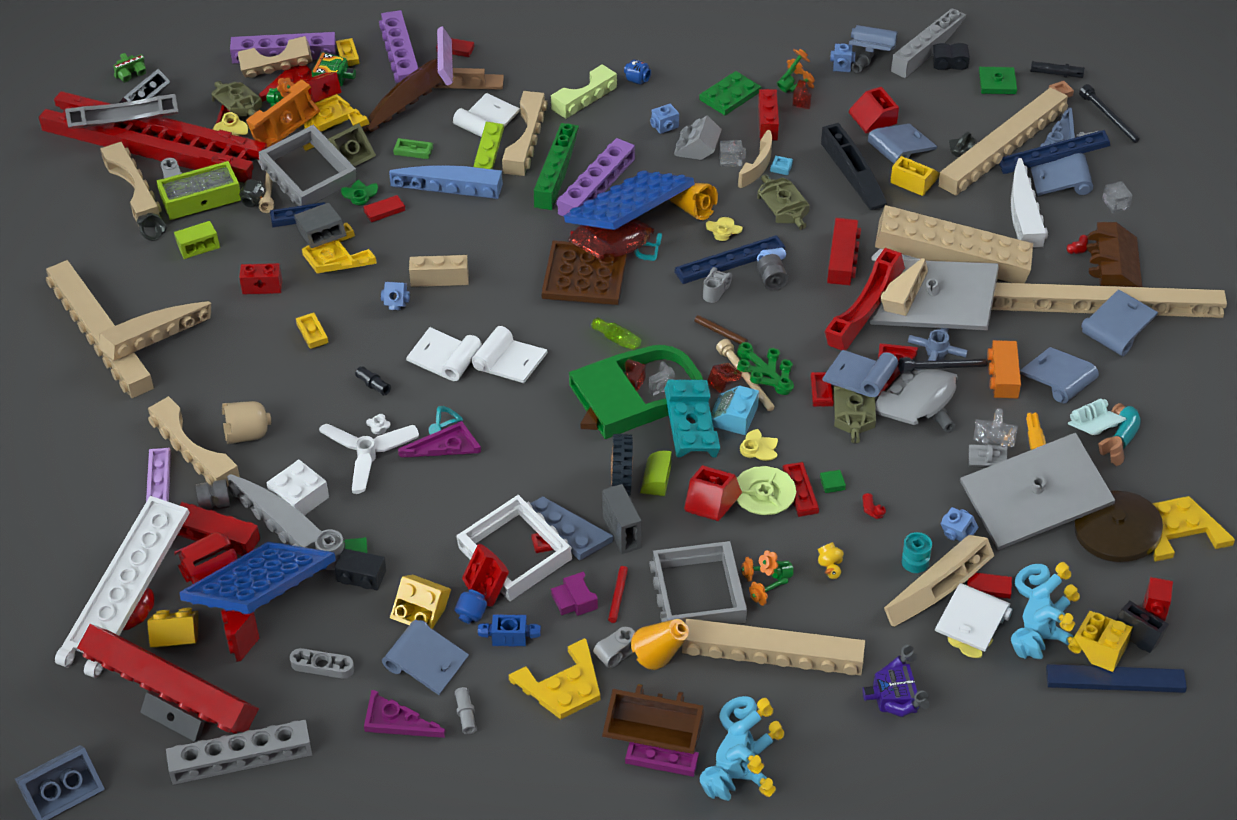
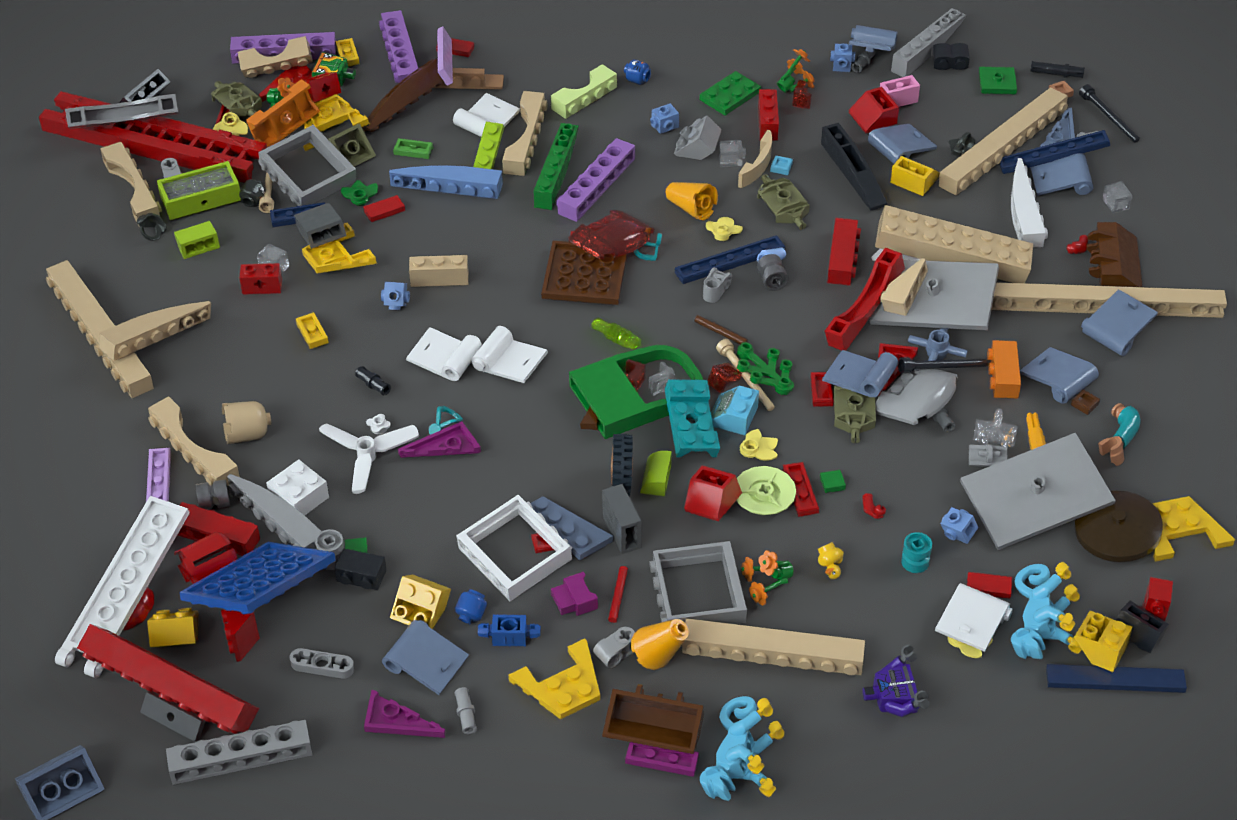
bright green hips [113,53,146,83] -> none
red slope [462,544,509,607] -> none
blue plate [564,171,695,230] -> none
tan slope [884,535,994,627] -> none
light aqua hinge [1068,399,1126,435] -> none
none -> clear brick [257,244,289,273]
none -> bright pink brick [880,75,920,107]
none -> reddish brown tile [1071,390,1100,415]

